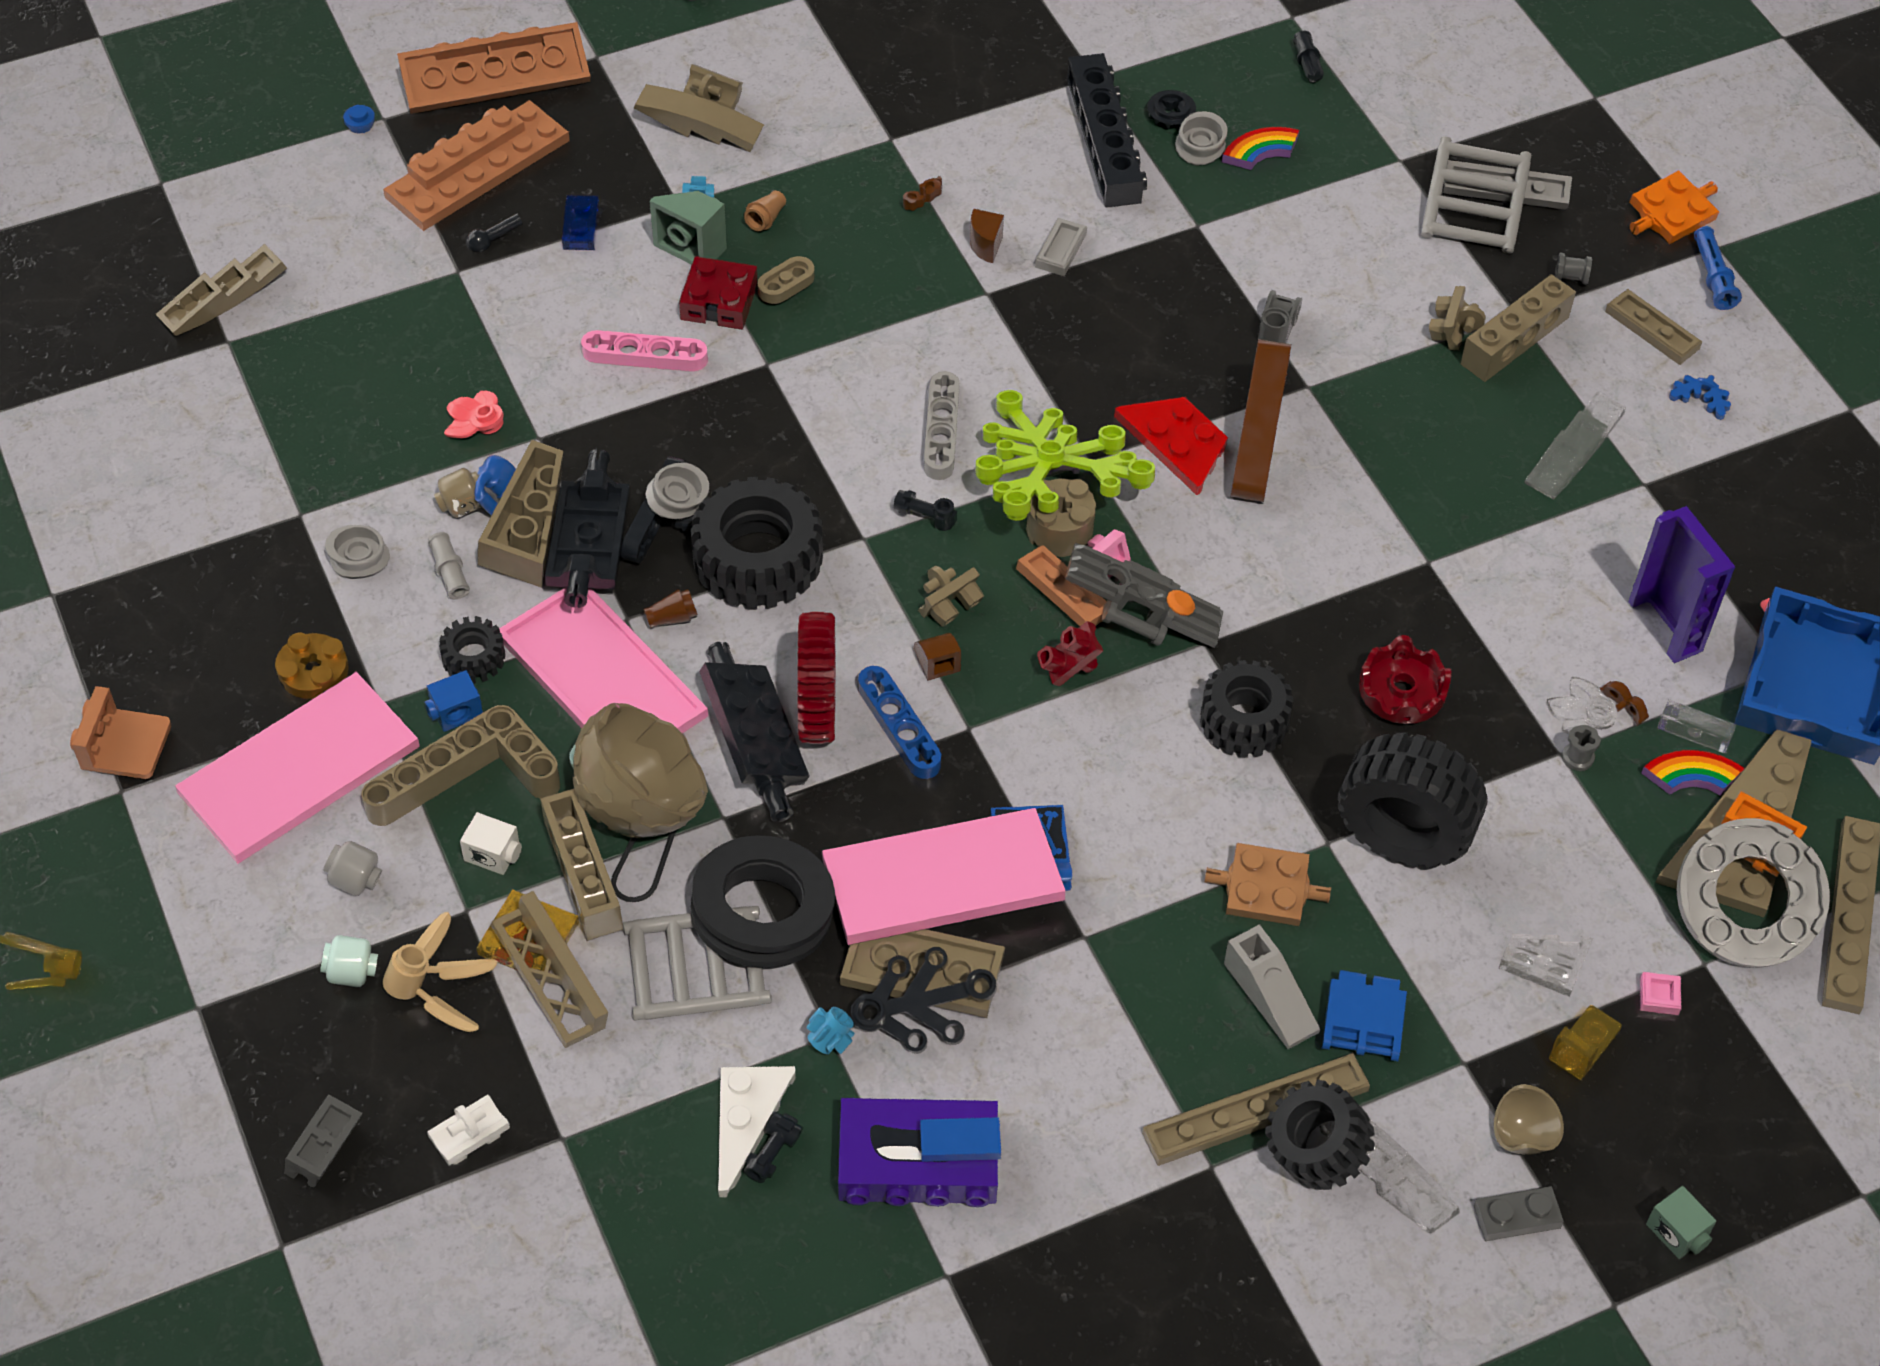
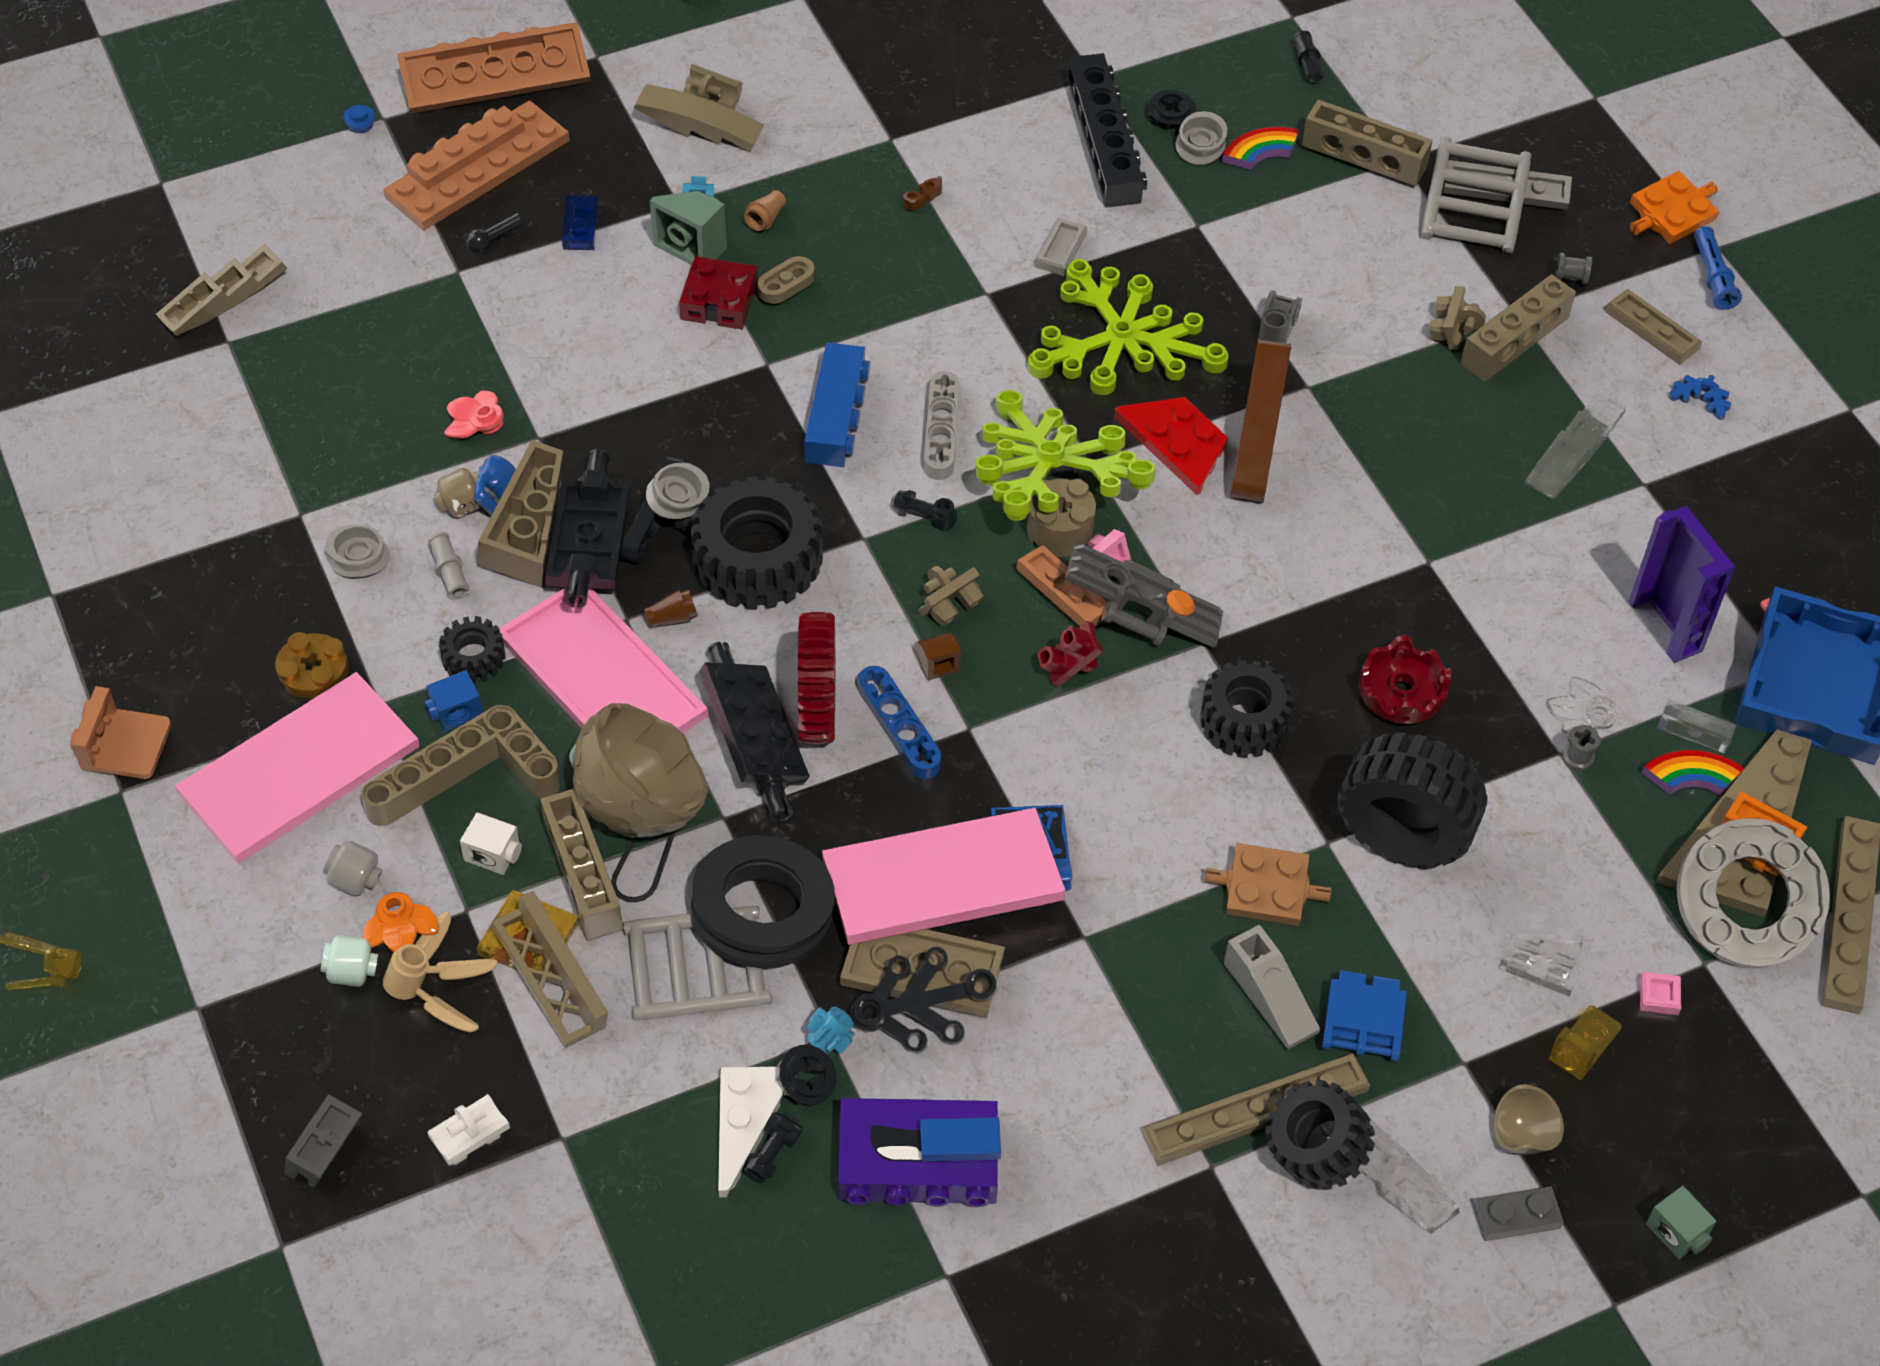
bright pink beam [581,330,708,371] -> none
reddish brown brick [970,209,1004,263] -> none
reddish brown piece [1599,681,1649,726] -> none
none -> orange plate [363,892,439,952]
none -> black gear [776,1044,837,1107]
none -> blue brick [804,342,871,467]
none -> lime plant [1028,259,1228,395]
none -> dark tan brick [1302,100,1433,186]

